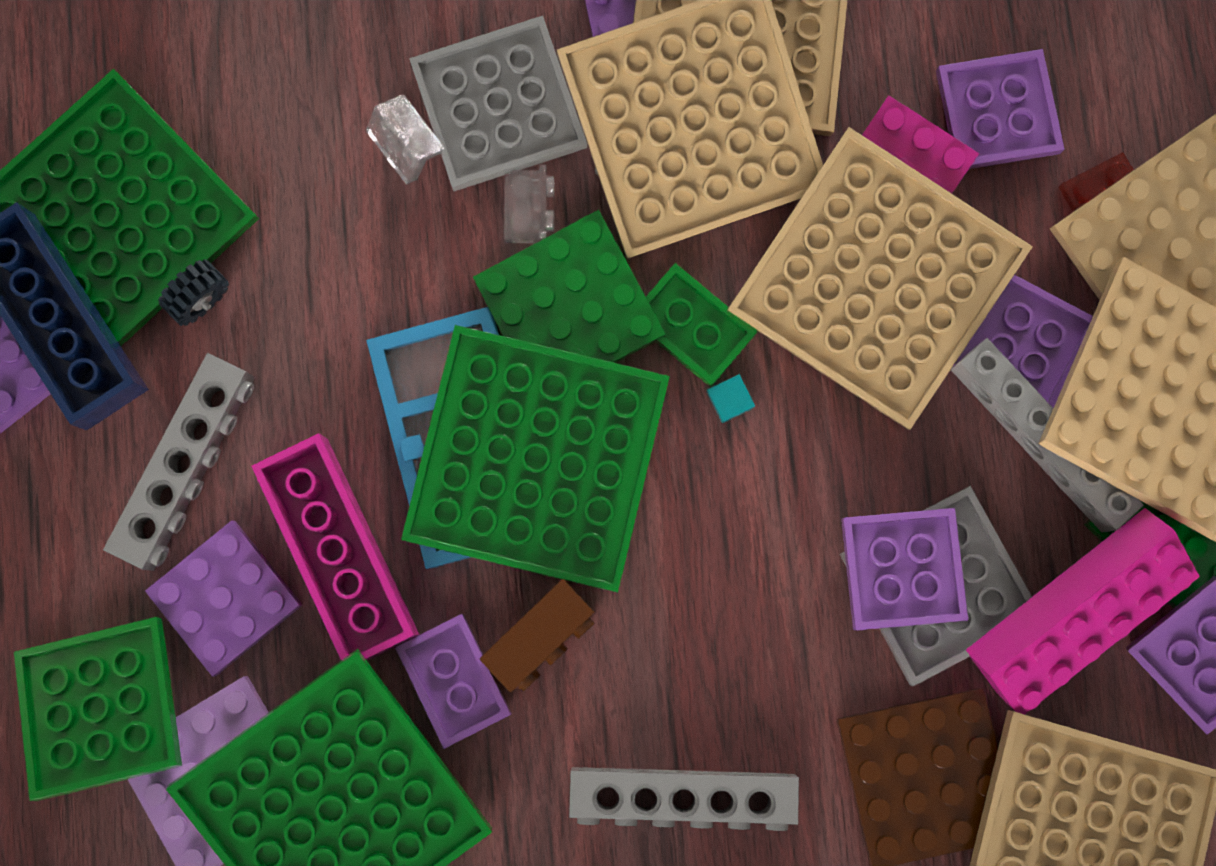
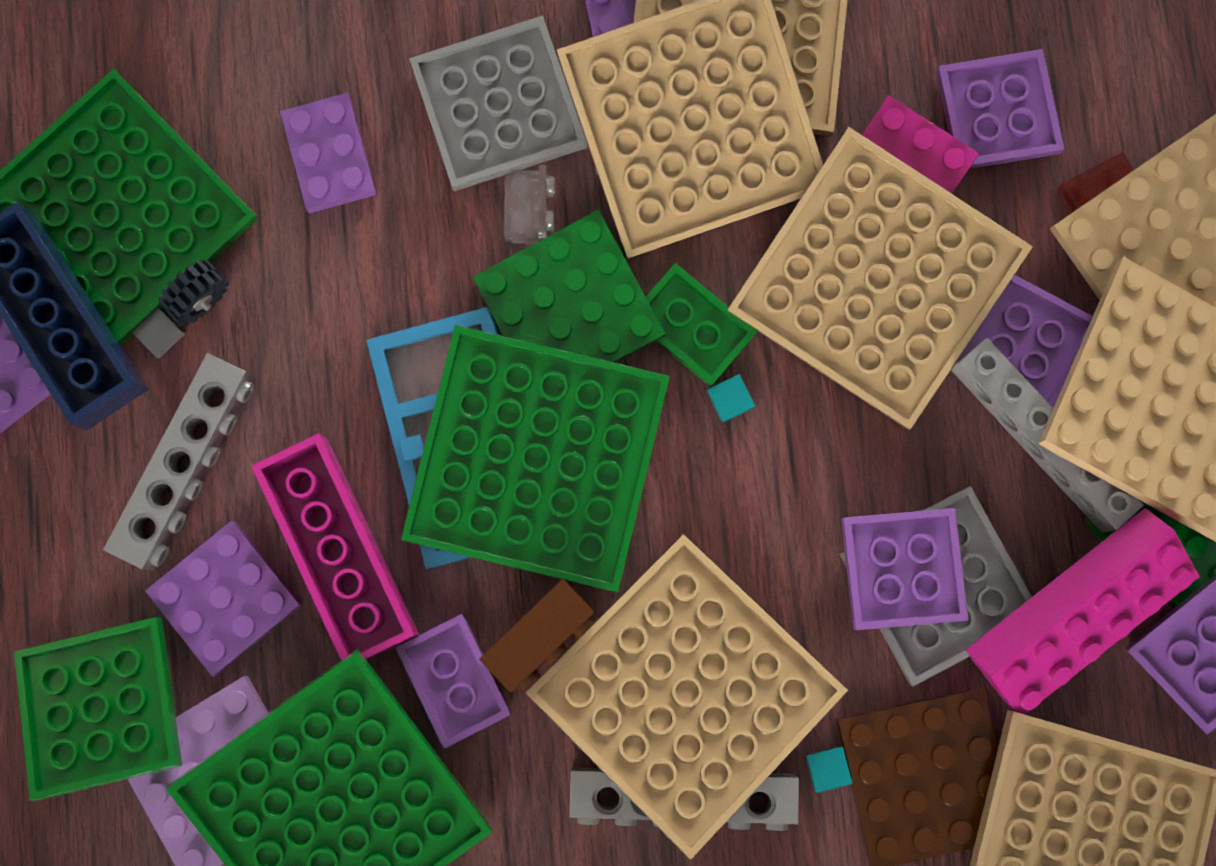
clear bracket [366,95,444,185] -> none
none -> light grey tile [132,308,185,359]
none -> medium lavender plate [280,93,377,214]
none -> tan plate [526,534,848,860]
none -> teal tile [805,746,853,793]

